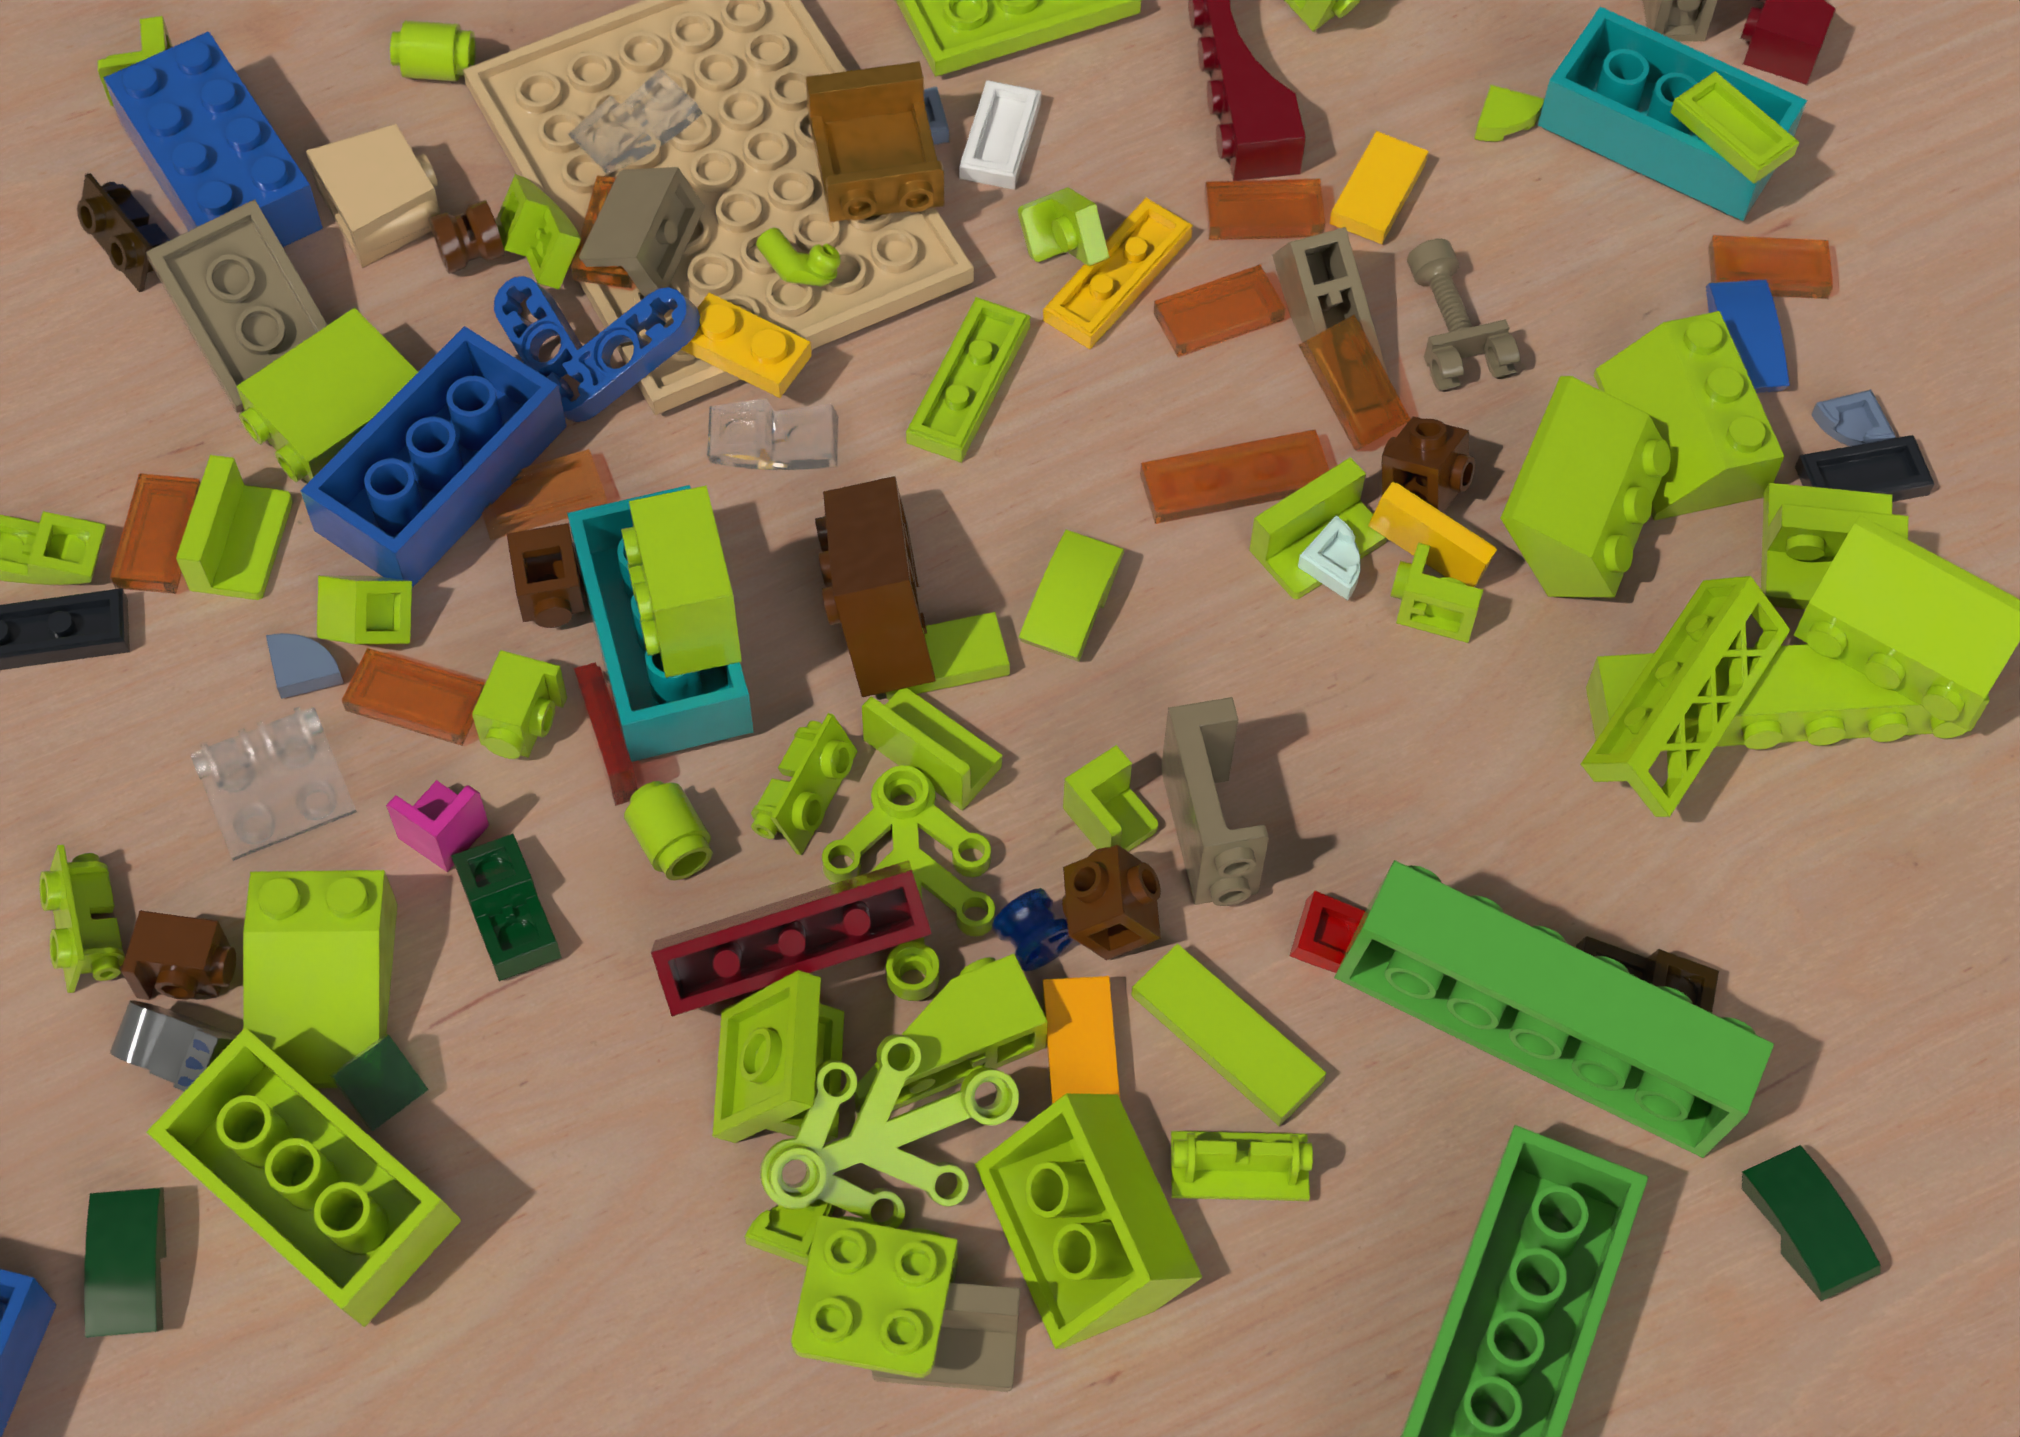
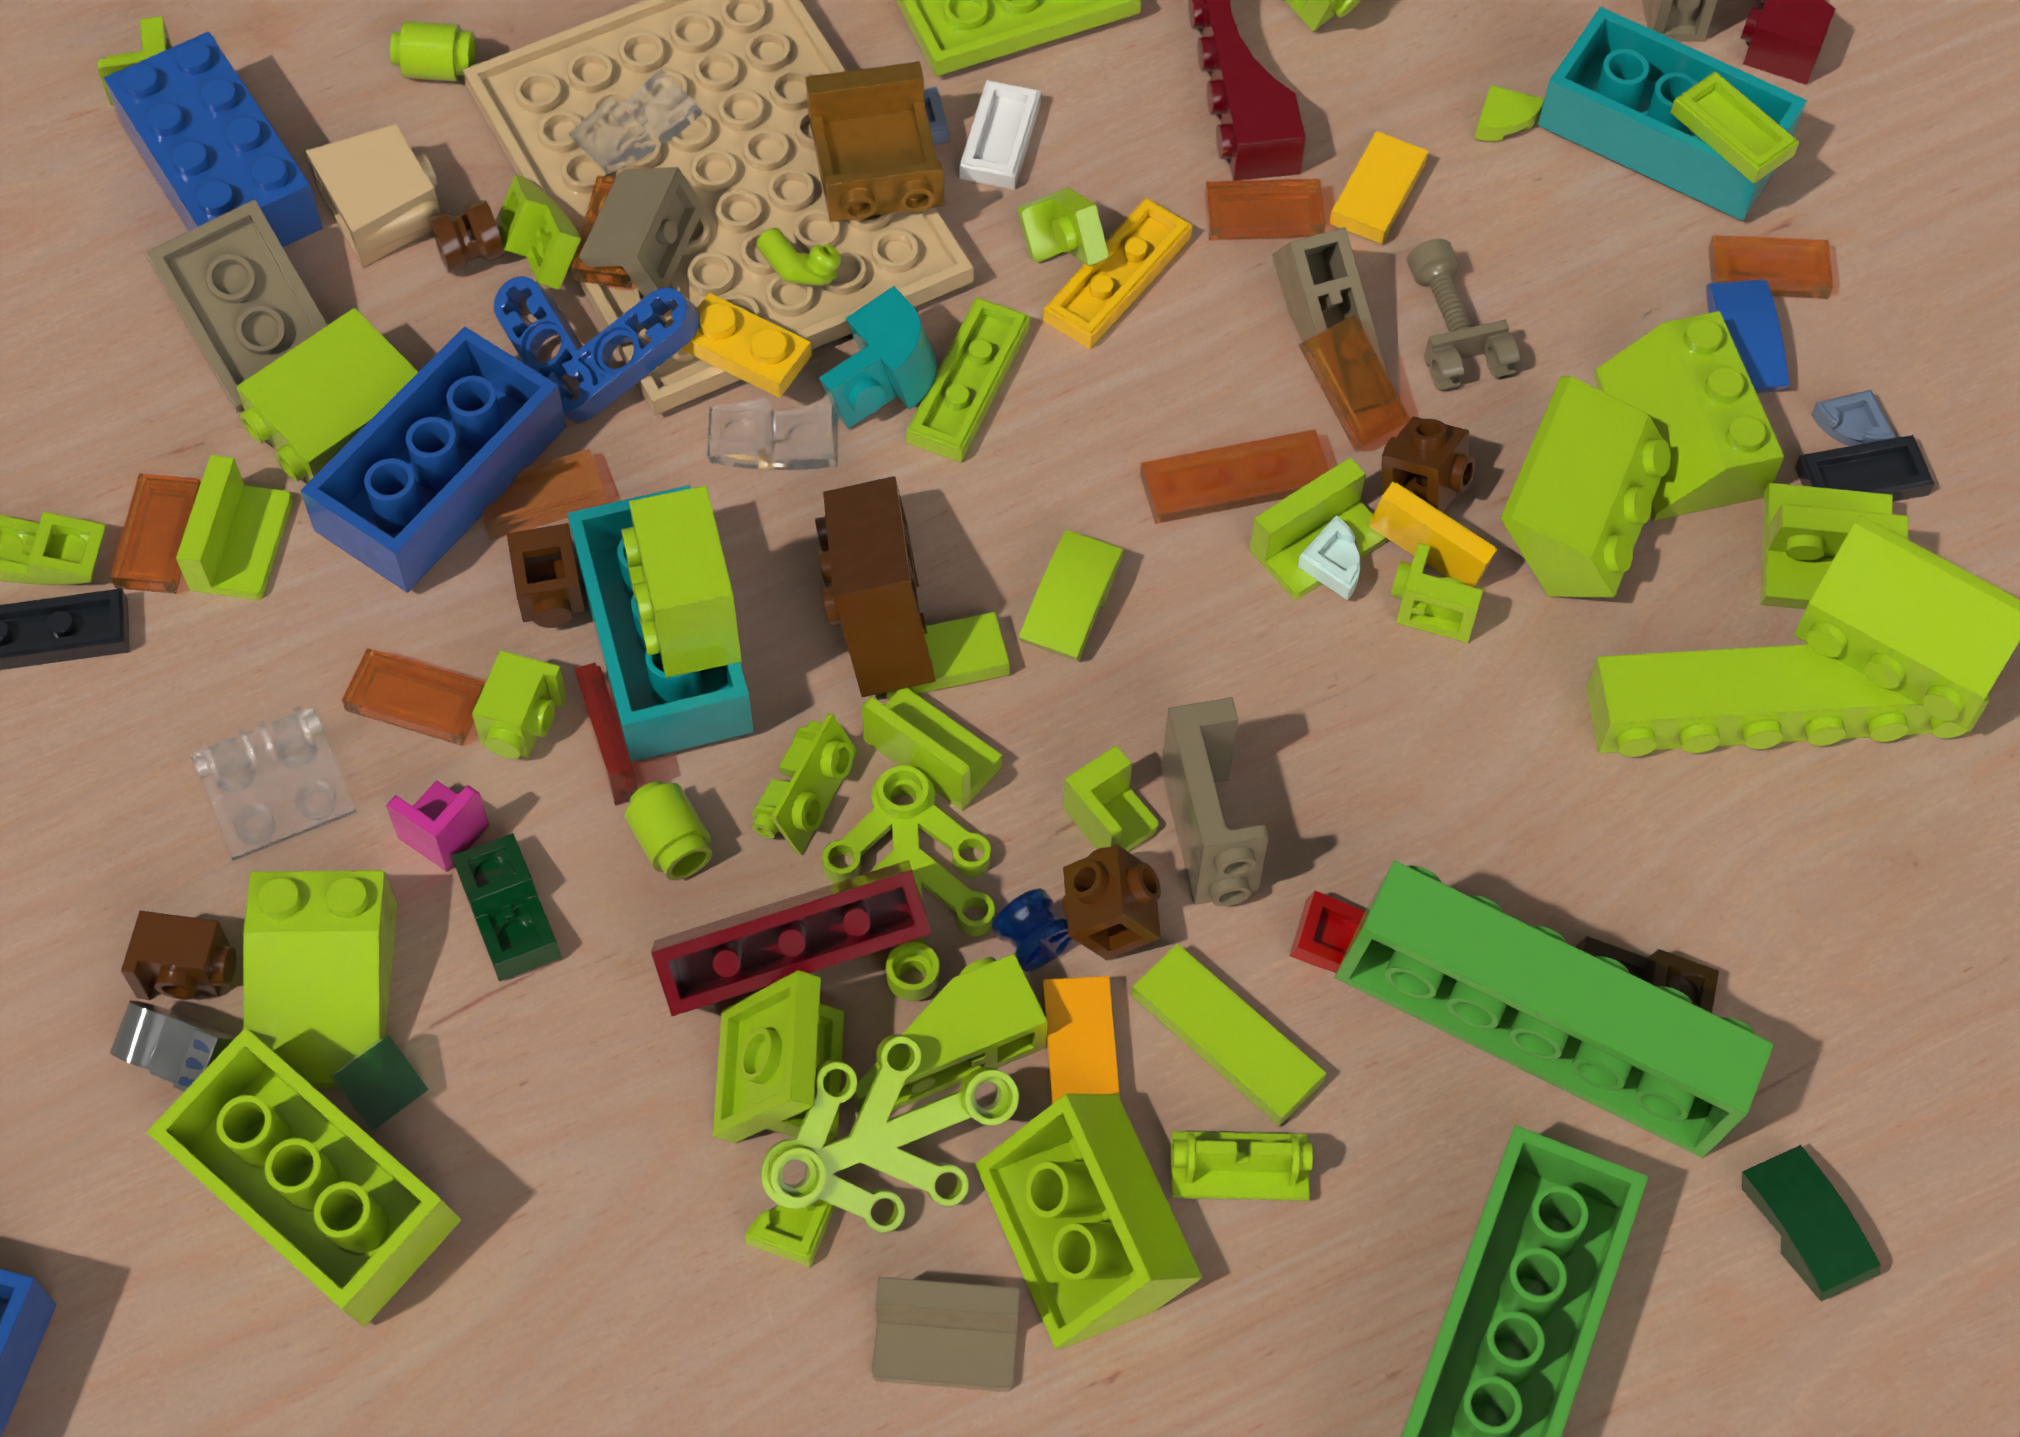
lime hinge [39,845,125,993] -> none
dark brown hinge [77,173,170,292] -> none
dark green slope [84,1187,167,1338] -> none
sand blue tile [266,633,344,699] -> none
lime panel [317,576,412,644] -> none
lime bracket [791,1215,958,1378] -> none
clear orange tile [1153,264,1286,357] -> none
lime fence [1580,576,1790,817] -> none
none -> teal brick [819,286,937,429]

